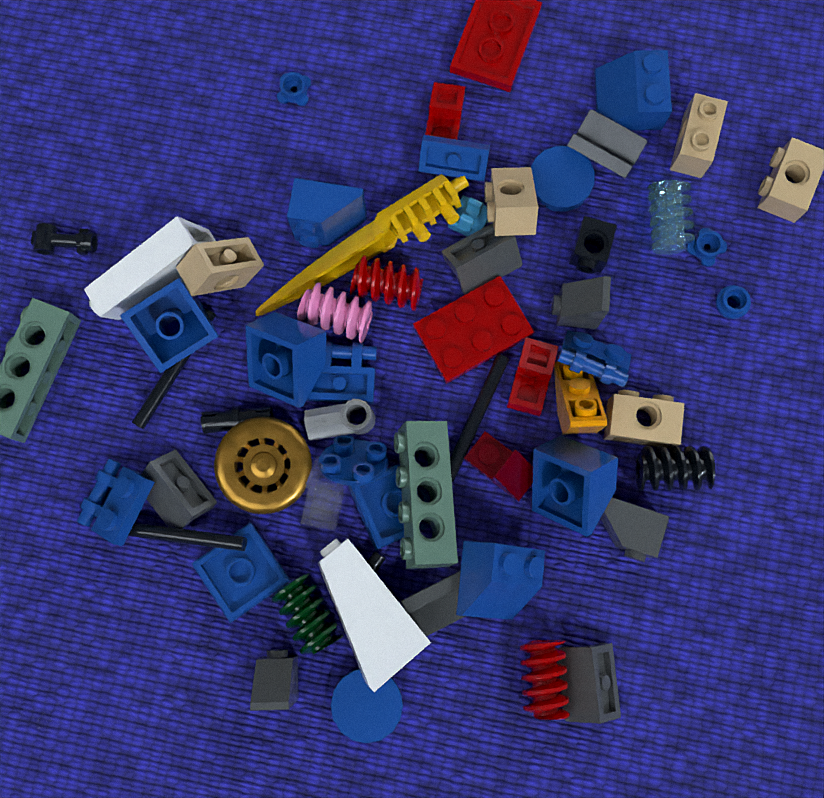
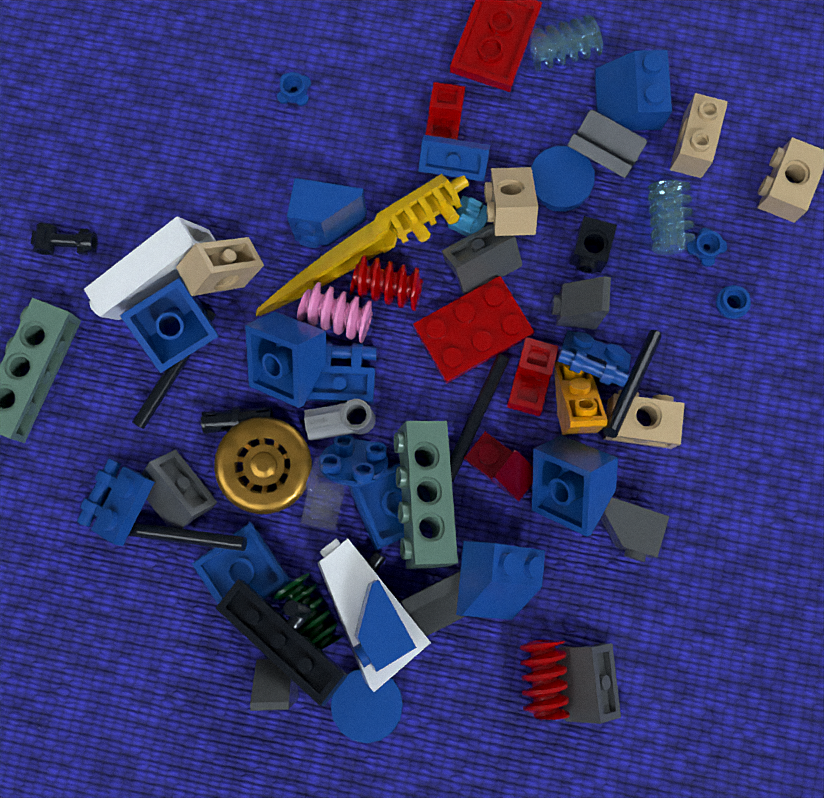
black piece [635,446,715,491] -> none
none -> black plate [216,579,348,706]
none -> blue slope [353,580,417,672]
none -> clear light blue piece [530,14,603,72]
none -> black bar [604,330,662,438]

